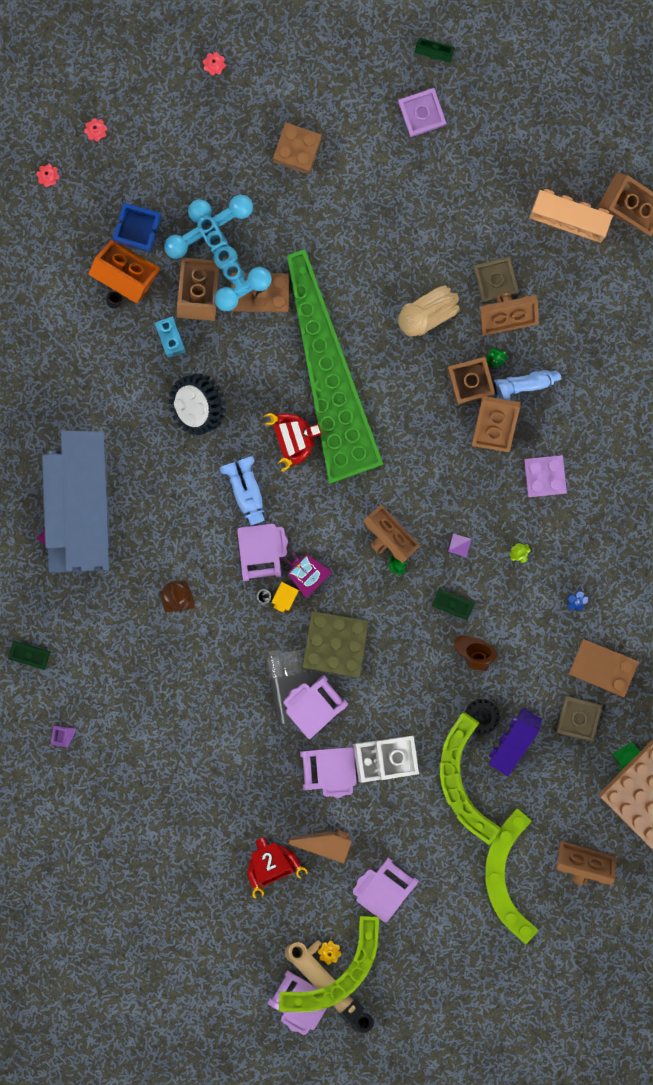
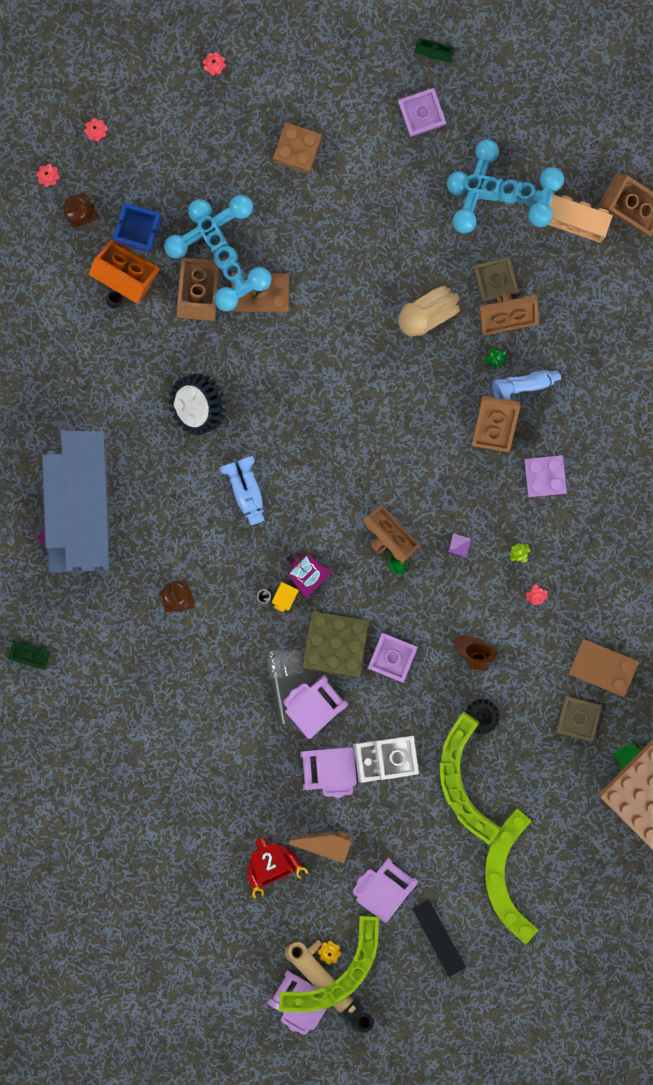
medium lavender slope [51,725,76,747] -> none
medium azure hips [155,316,186,358] -> none
lavender piece [237,524,288,581] -> none
red torso [264,413,322,472] -> none
bright green wing [287,249,383,484] -> none
dark green plate [432,589,474,621] -> none
medium nougat brick [447,357,495,406] -> none
dark purple wedge [488,707,542,776] -> none
medium nougat plate [556,841,616,886] -> none
blue plant [567,591,588,611] -> none
none -> reddish brown piece [64,192,100,227]
none -> lavender plate [368,633,418,683]
none -> black tile [412,899,466,977]
none -> medium azure piece [447,139,564,234]
none -> coral plant [526,585,548,605]

